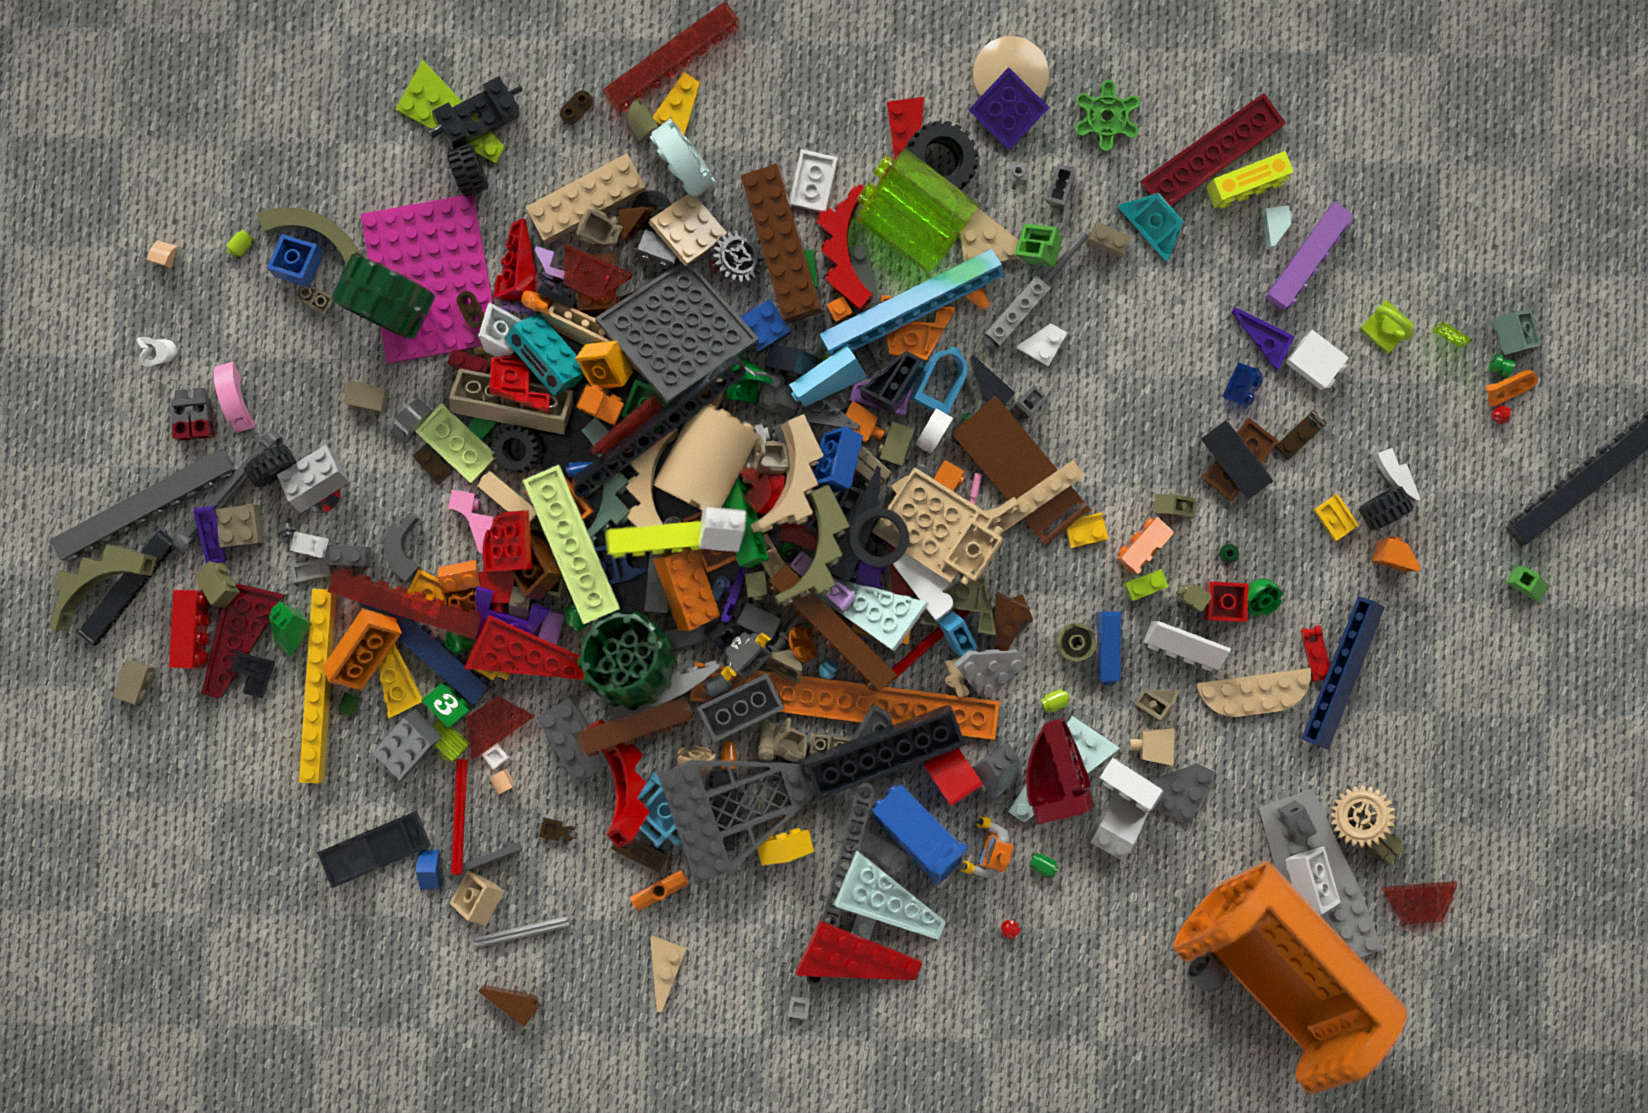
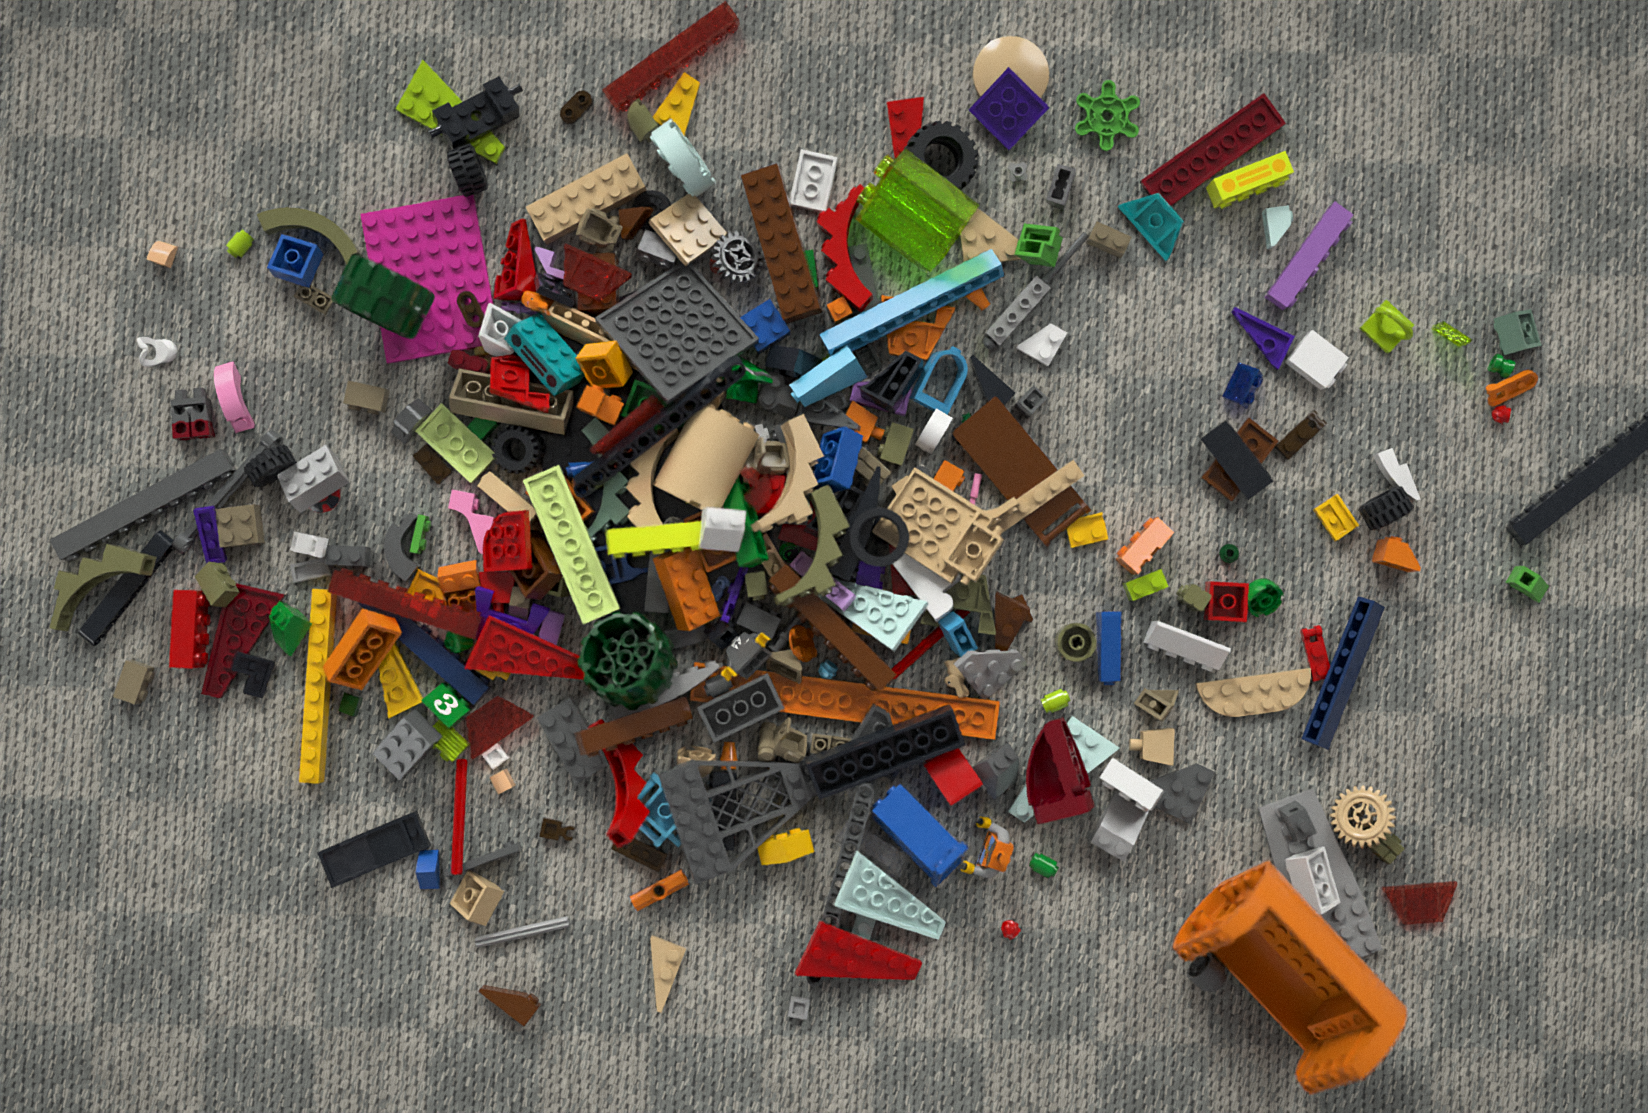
dark grey plate [277,523,296,538] -> none
green head [565,602,590,631] -> none
olive slope [1154,494,1196,518] -> none
none -> bright green plate [410,514,431,554]

